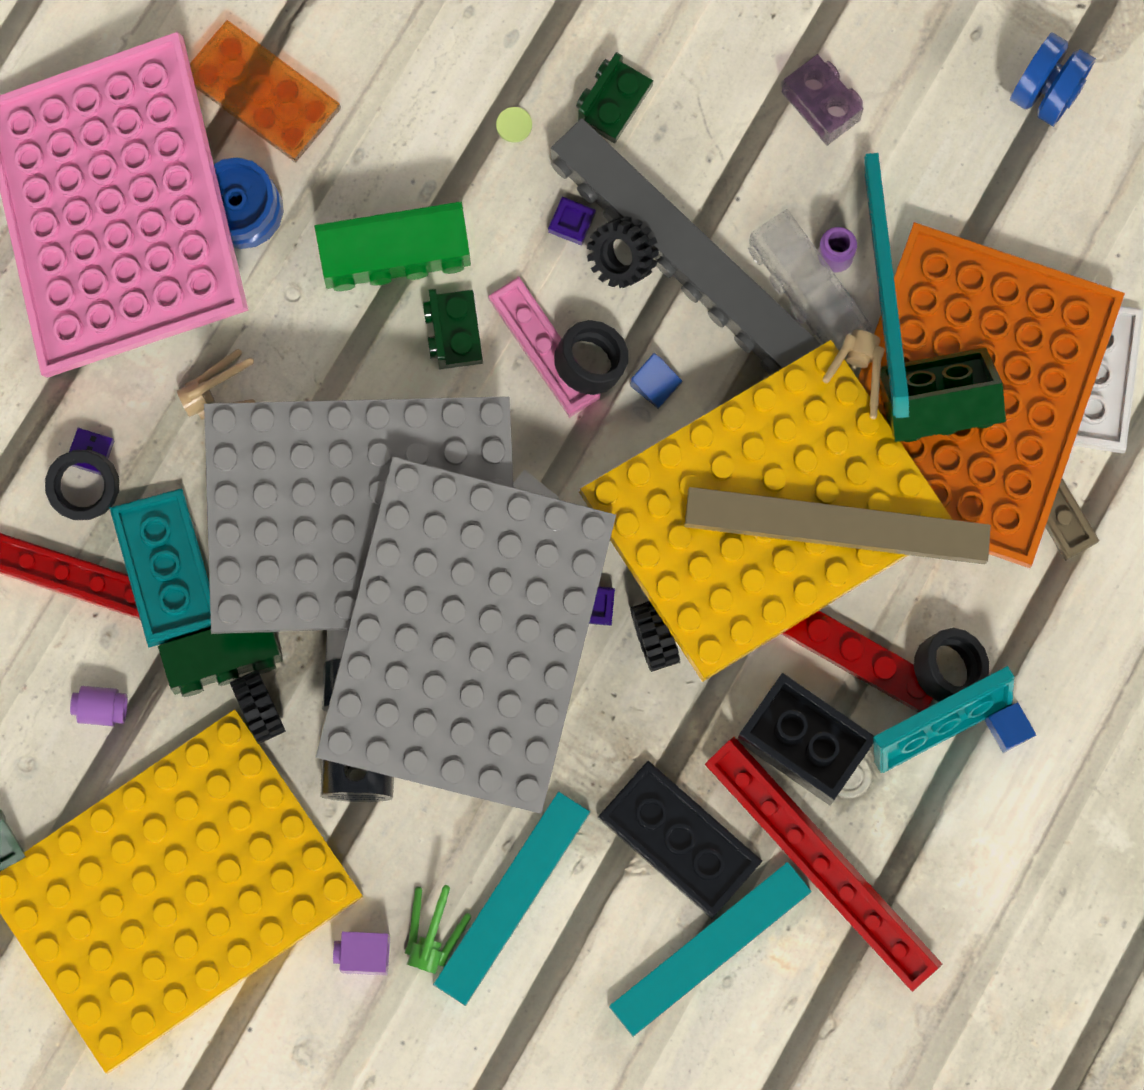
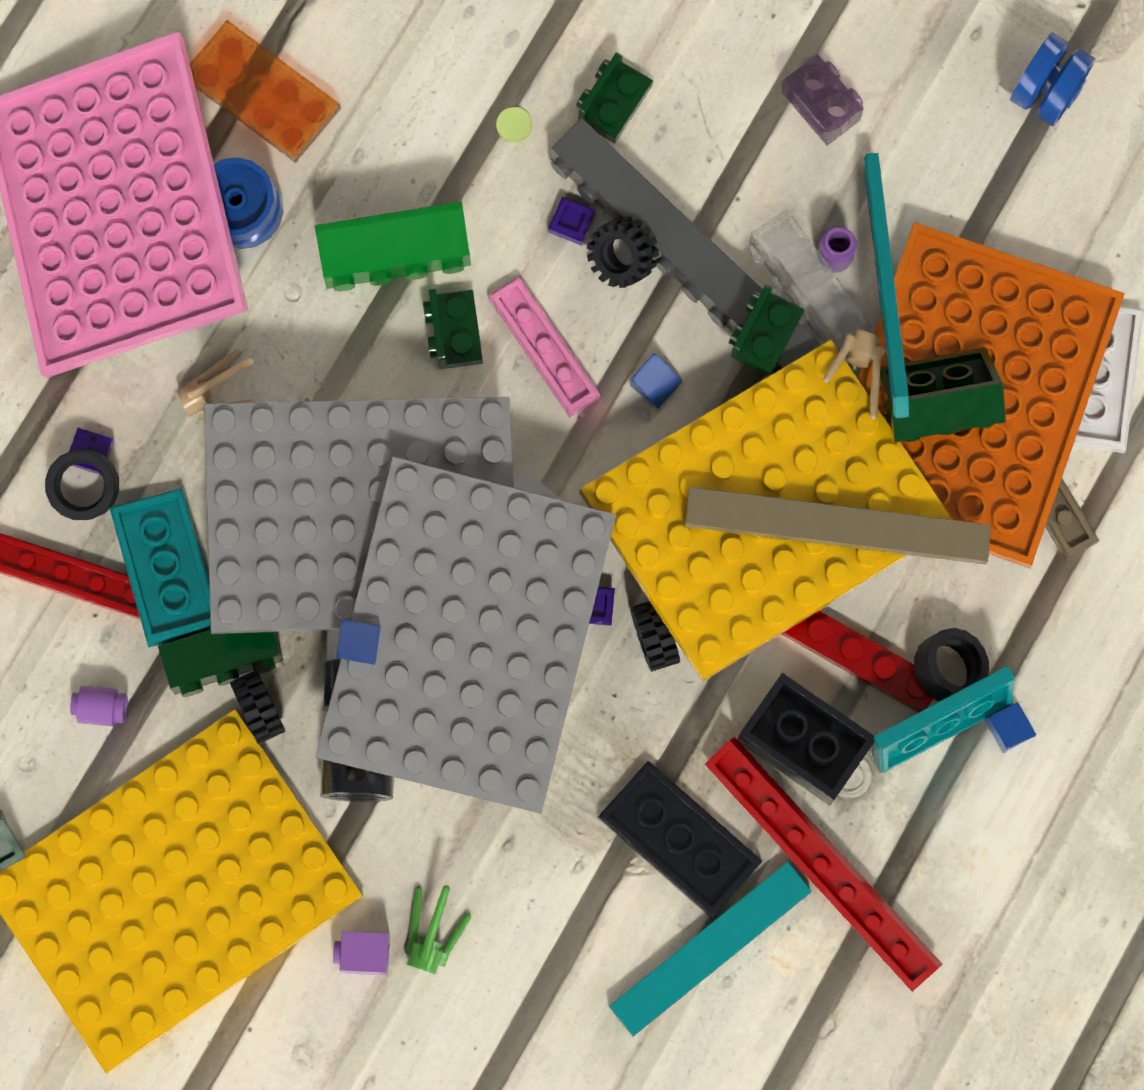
teal tile [433,791,590,1006] -> none
black tyre [554,320,628,395] -> none
none -> blue slope [335,620,381,665]
none -> dark green bracket [728,284,805,376]

